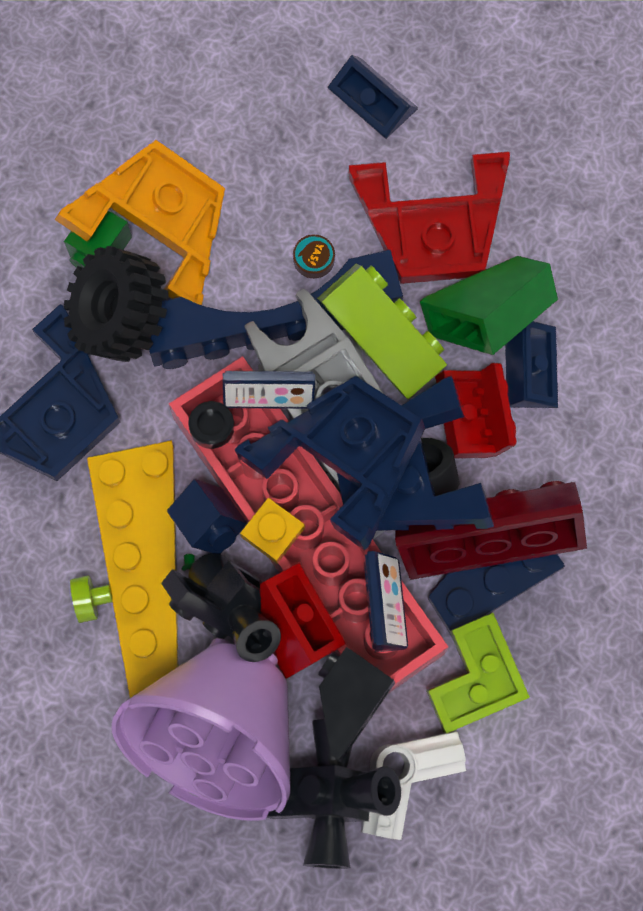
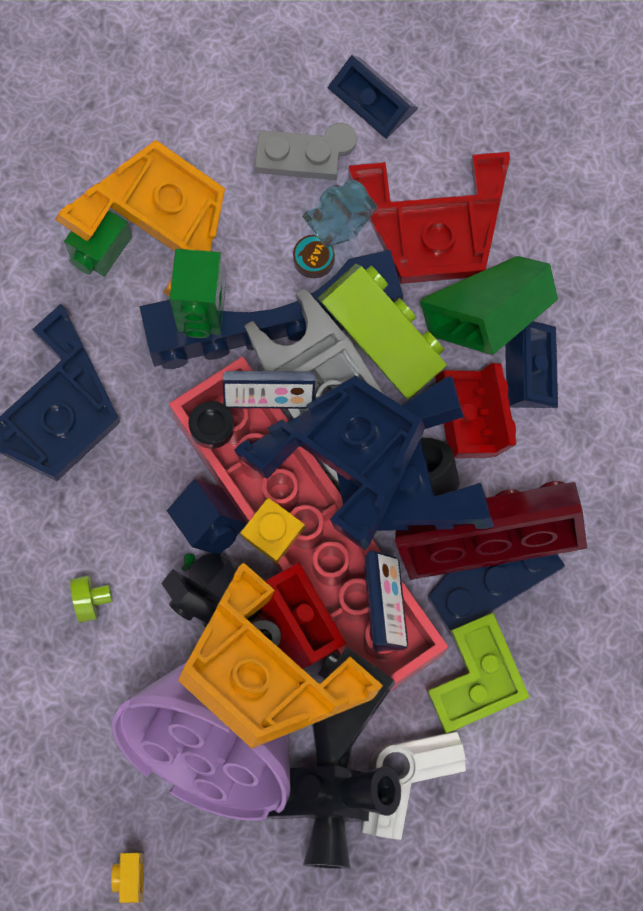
black tyre [64,246,168,362] -> none
yellow wing [87,440,179,698] -> none
none -> yellow plate [111,853,144,903]
none -> green brick [169,249,226,338]
none -> light orange wing [178,563,383,749]
none -> light grey hinge [254,123,357,180]
none -> clear light blue brick [302,180,378,248]

